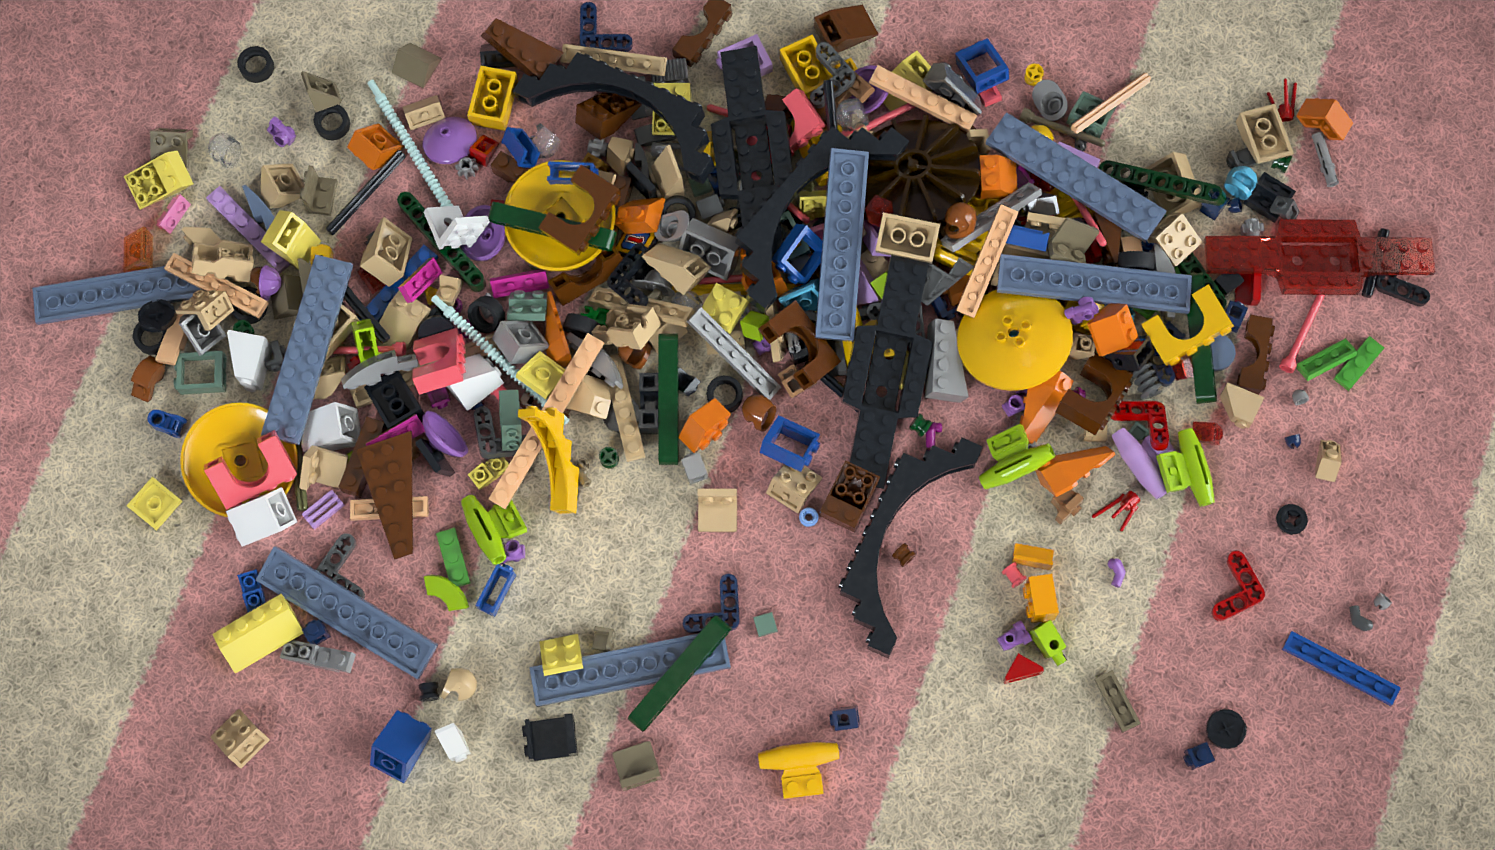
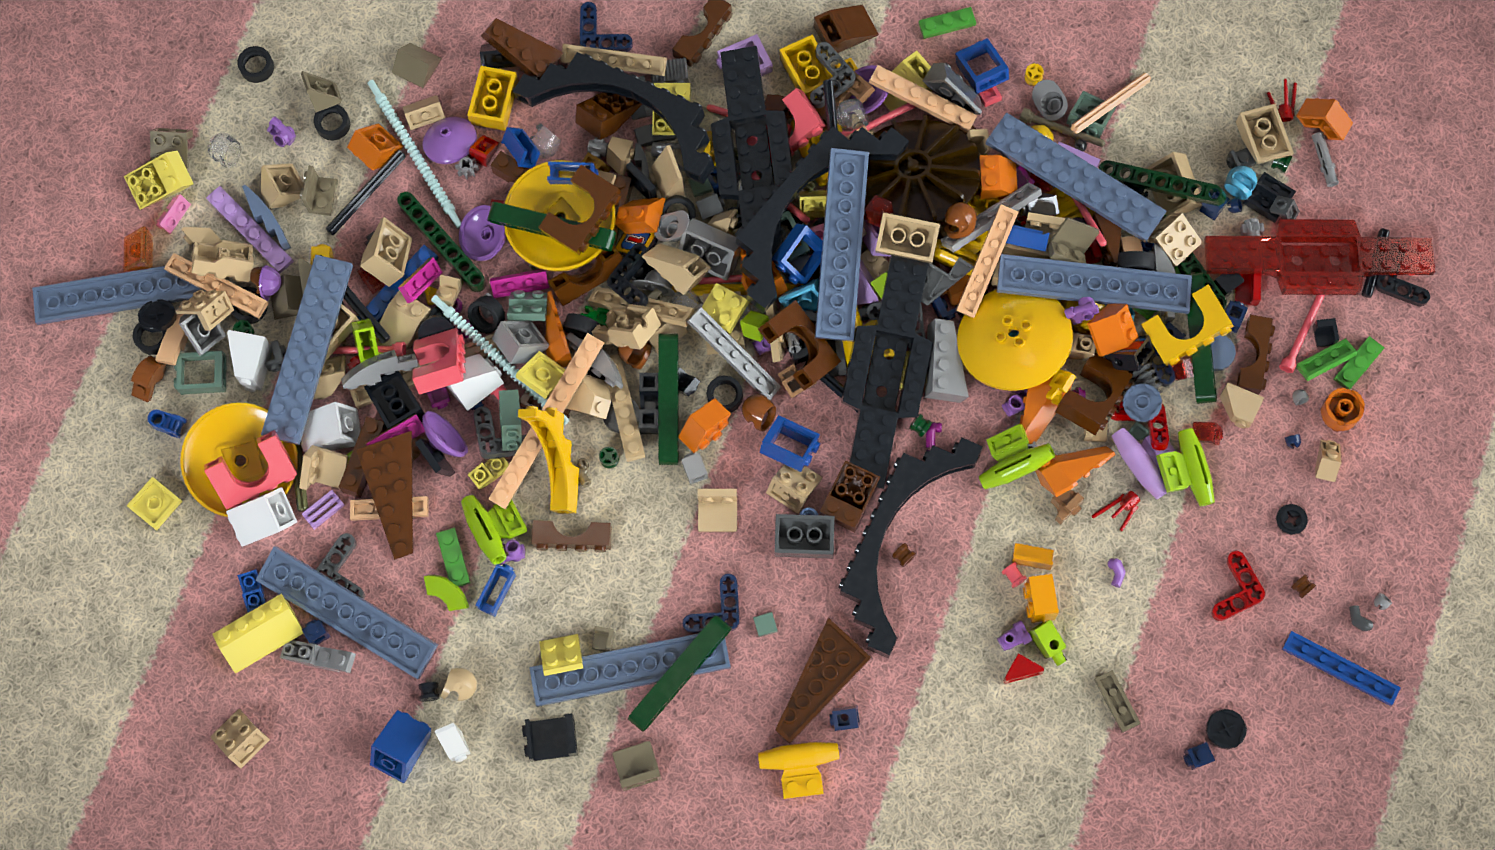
light yellow slope [261,210,321,270] -> none
white bracket [424,206,490,249] -> none
none -> reddish brown arch [531,520,612,553]
none -> dark grey slope [774,514,835,559]
none -> reddish brown wing [775,617,871,744]
none -> bright green plate [919,7,976,39]
none -> yellow plate [1046,369,1076,405]
none -> sand blue tile [1123,383,1162,422]
none -> reddish brown wheel [1291,574,1316,599]
none -> black panel [1313,318,1339,347]
none -> orange brick [1321,388,1365,432]

